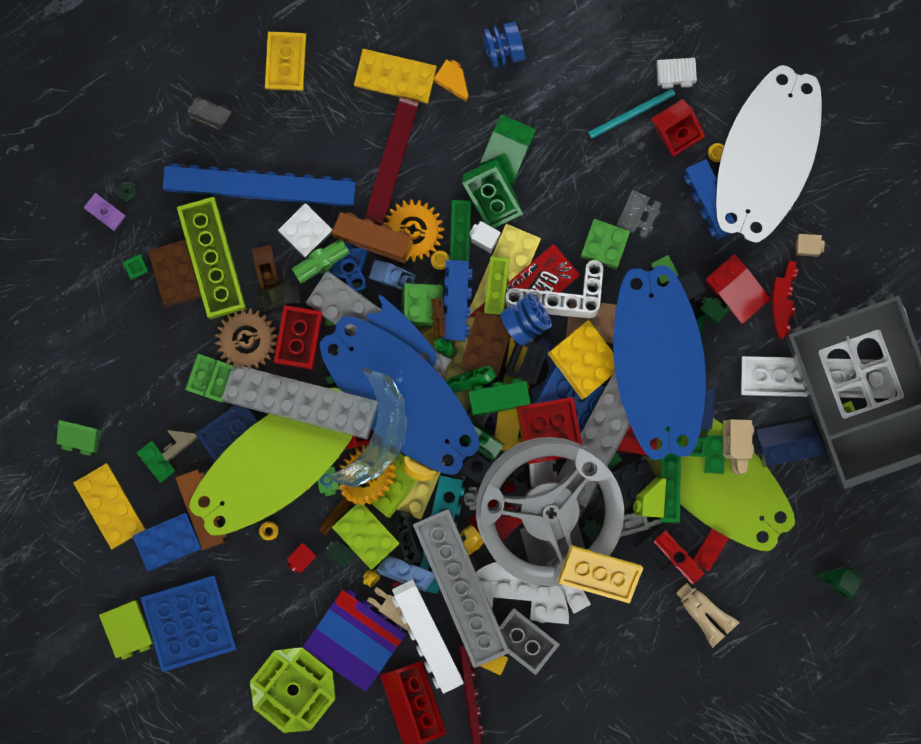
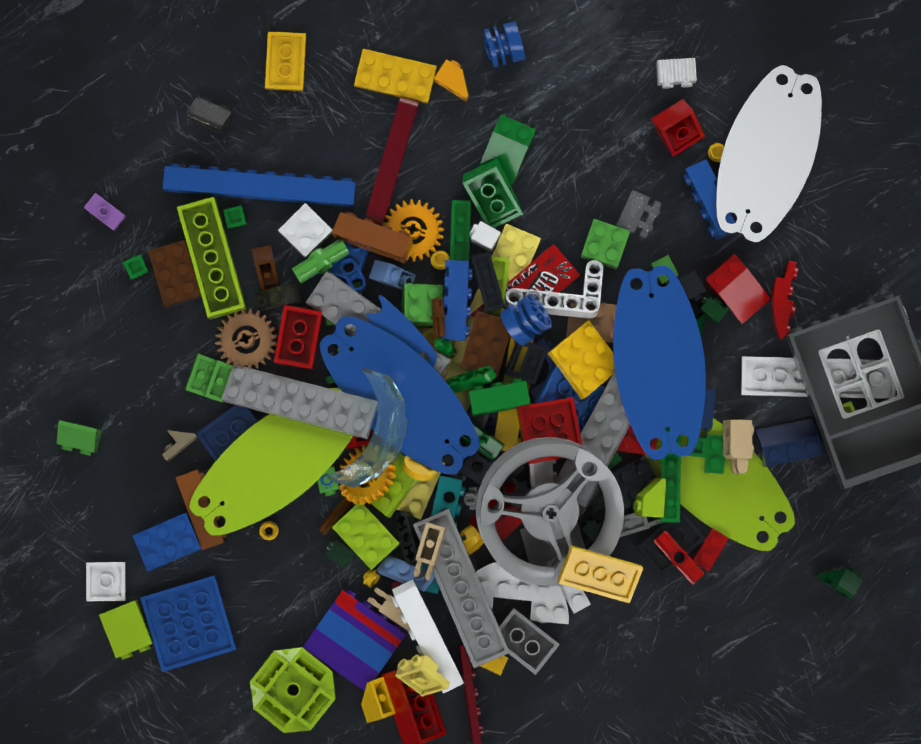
yellow plate [74,463,145,549] -> none
clear green plate [117,182,136,201] -> none
green plate [137,441,176,483] -> none
red brick [286,543,317,573] -> none
teal piece [588,88,675,139] -> none
tan piece [676,583,740,648] -> none
tan brick [795,234,825,257] -> none
none -> white plate [86,562,126,601]
none -> green plate [223,205,247,229]
none -> yellow slope [361,677,396,723]
none -> light yellow plate [395,655,450,696]
none -> tan hinge [414,522,447,580]
none -> black plate [471,251,505,313]

